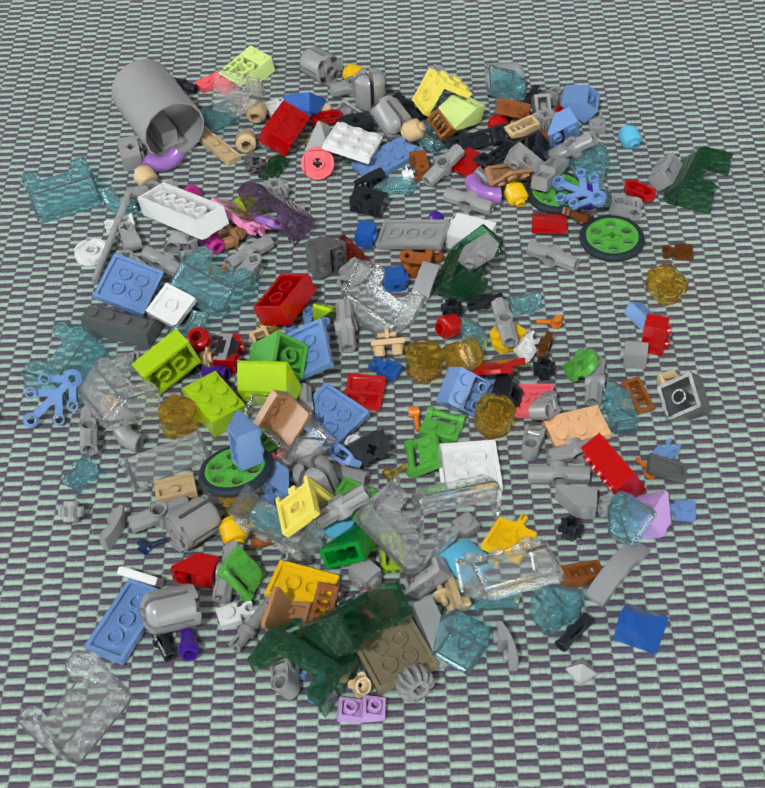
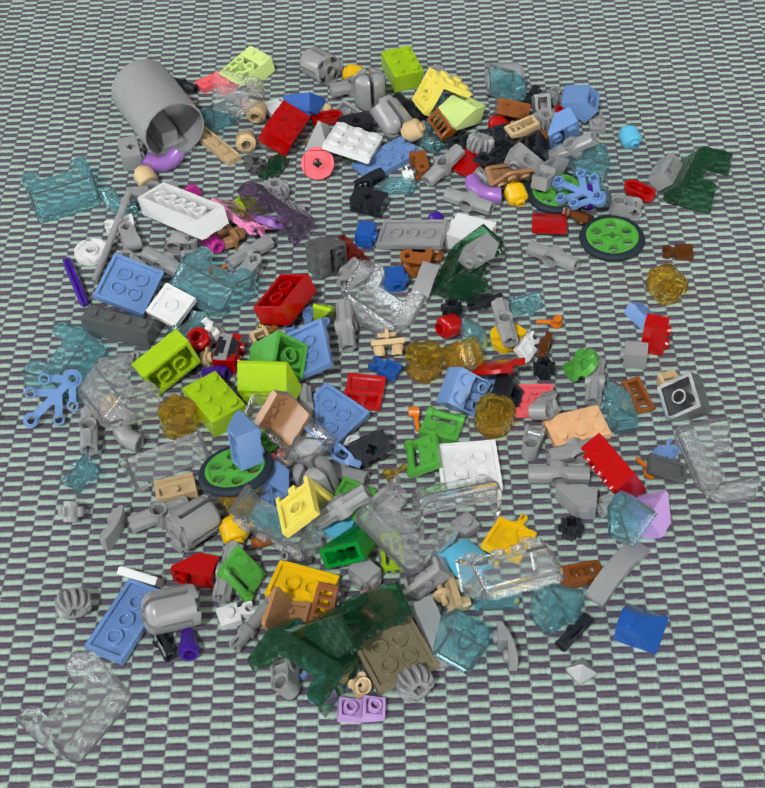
dark blue hand [137,538,167,555] -> none
medium blue plate [669,499,696,522] -> none
none -> light grey gear [54,587,92,620]
none -> dark purple axle [63,257,89,307]
none -> white plate [201,317,225,341]
none -> lime brick [381,45,424,93]
none -> light grey gear [466,132,495,155]
none -> clear windscreen [675,417,761,504]

